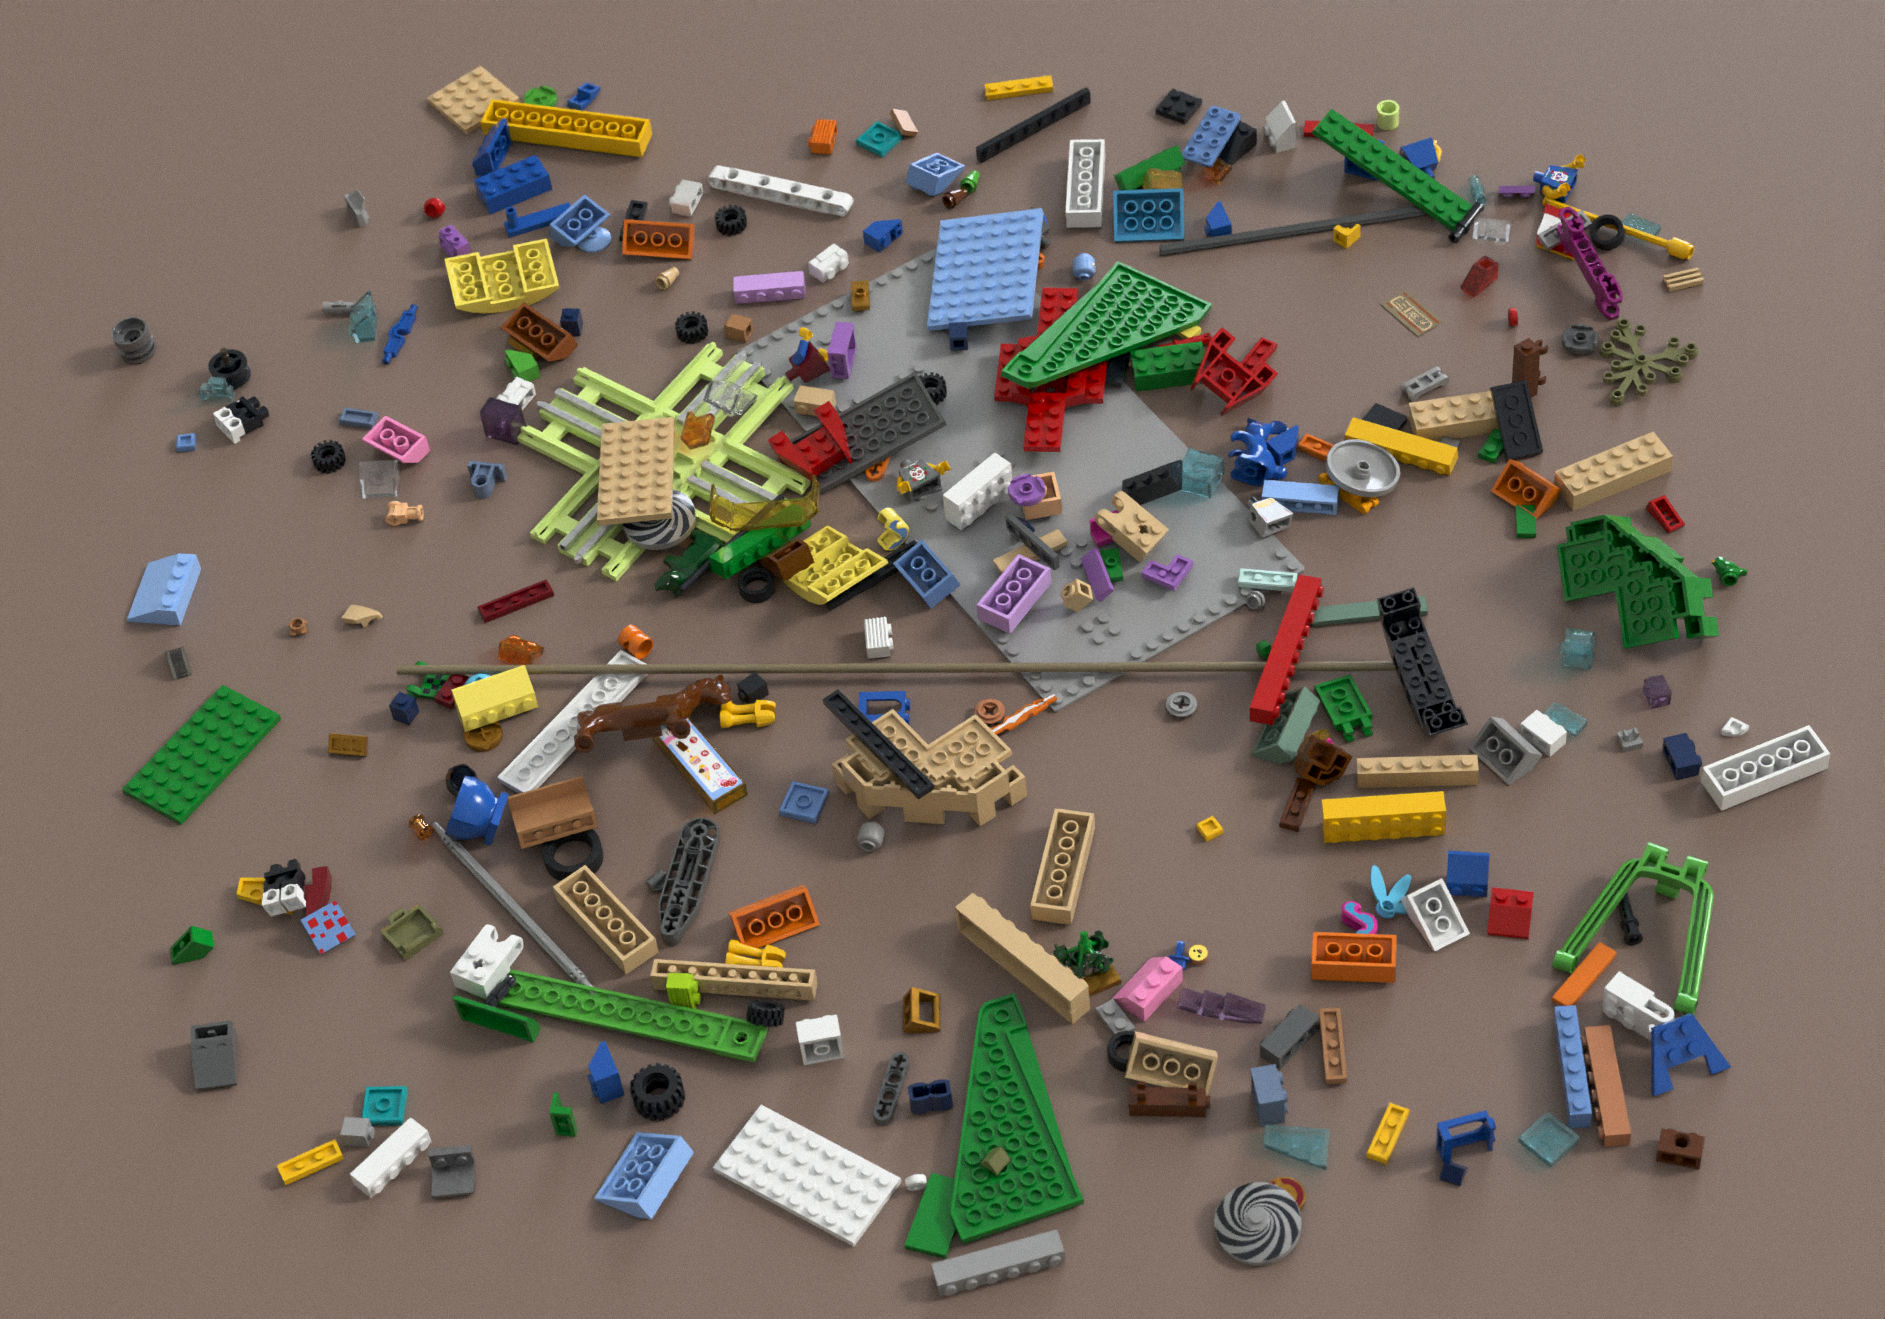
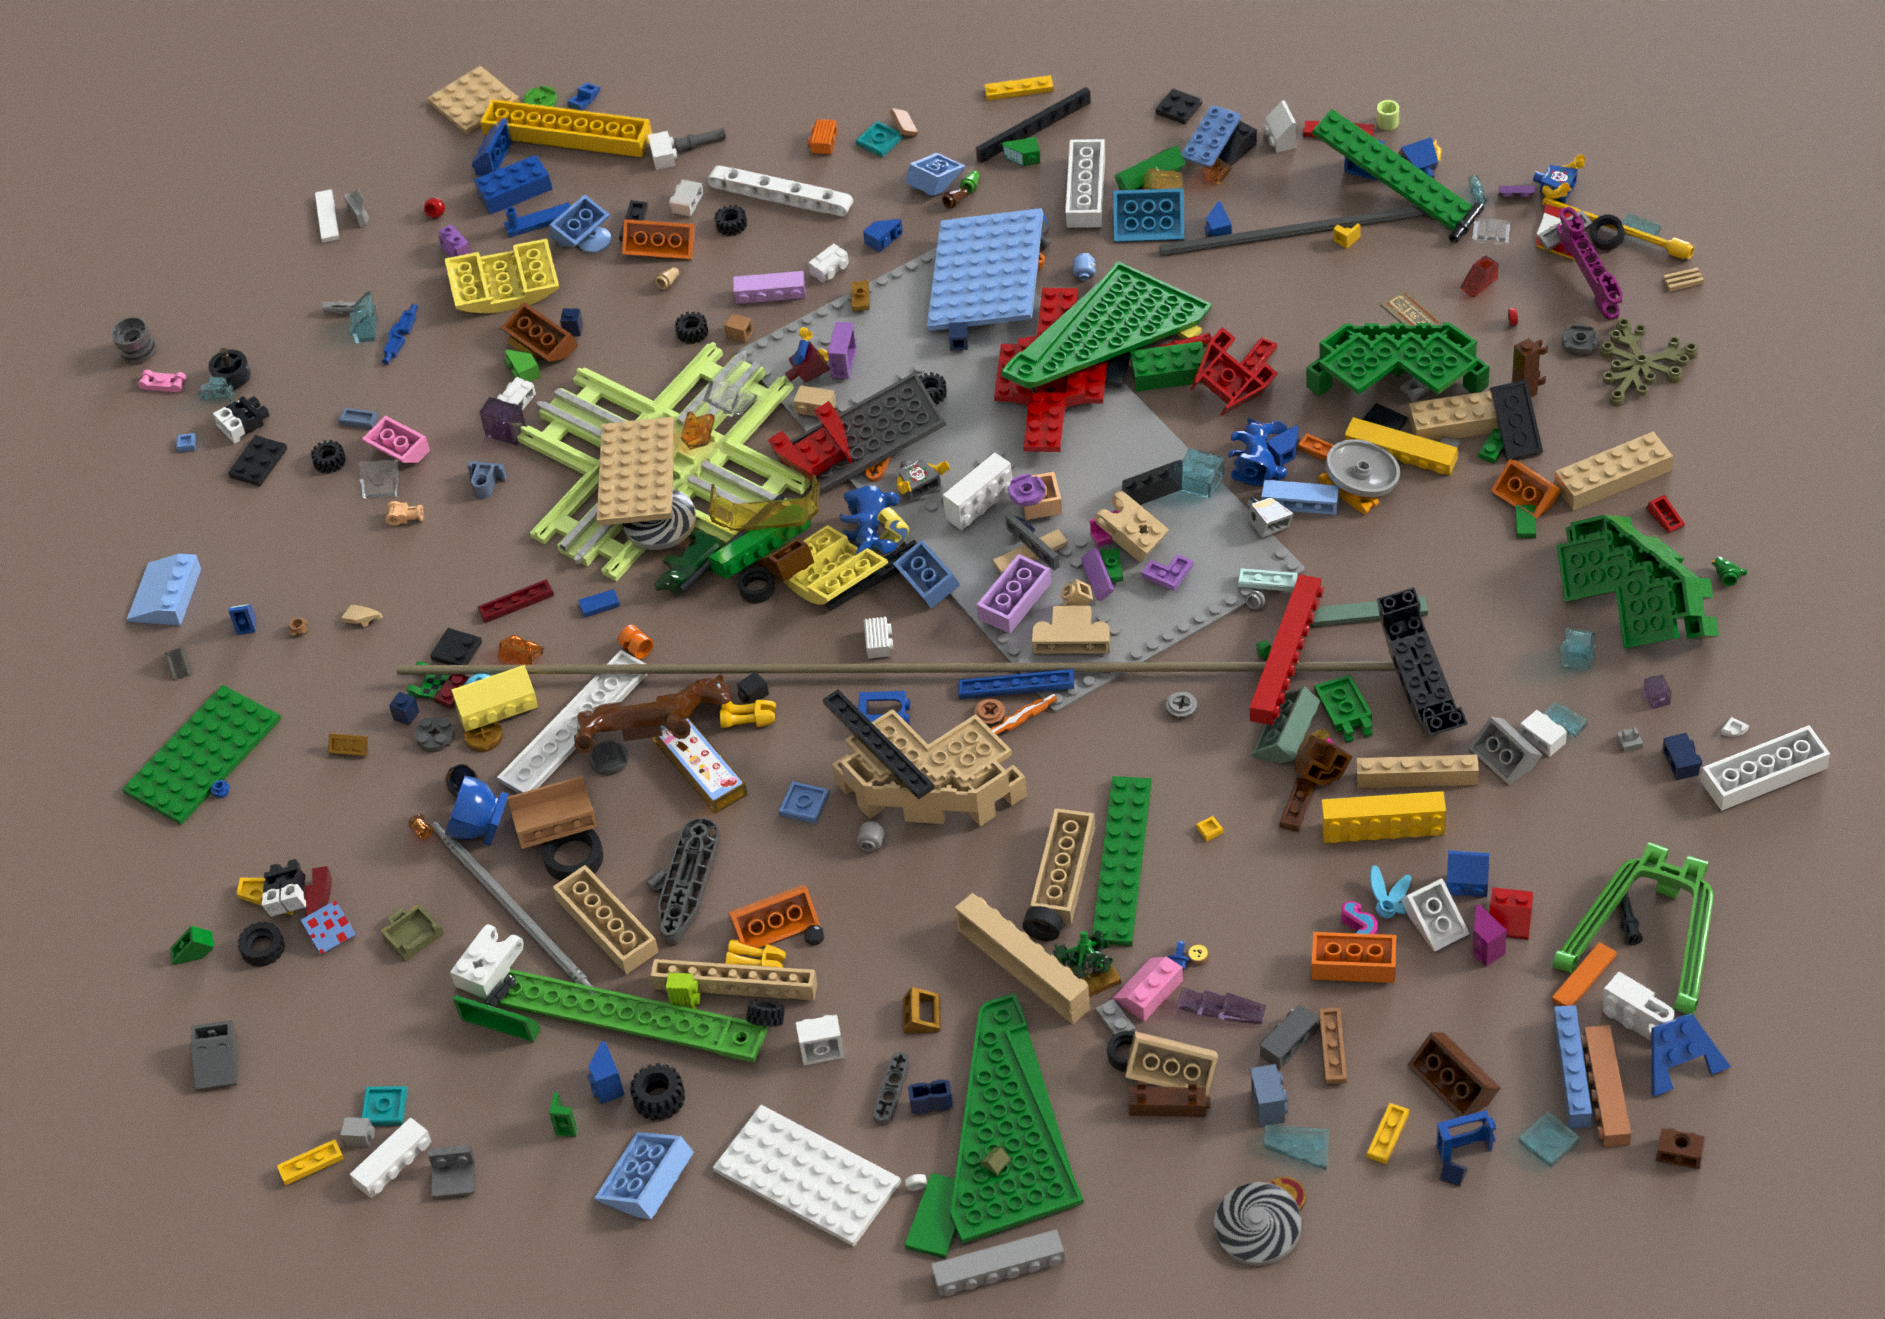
none -> bright pink plate [138,370,186,392]
none -> blue plate [211,780,230,798]
none -> black plate [228,435,287,487]
none -> blue slope [228,604,256,635]
none -> black tyre [238,921,285,967]
none -> white tile [315,189,339,243]
none -> dark grey plate [415,717,455,752]
none -> black plate [430,628,482,665]
none -> blue tile [578,589,620,617]
none -> dark grey tile [589,741,629,776]
none -> white brick [648,131,678,170]
none -> dark grey pin [674,128,726,153]
none -> black tile [804,925,824,945]
none -> blue animal [839,486,900,555]
none -> blue tile [958,669,1074,699]
none -> green slope [1002,137,1040,166]
none -> black tyre [1022,906,1063,941]
none -> tan brick [1032,605,1110,654]
none -> green plate [1092,776,1152,946]
none -> green brick [1306,323,1490,396]
none -> reddish brown slope [1408,1032,1500,1117]
none -> magenta slope [1473,904,1507,967]

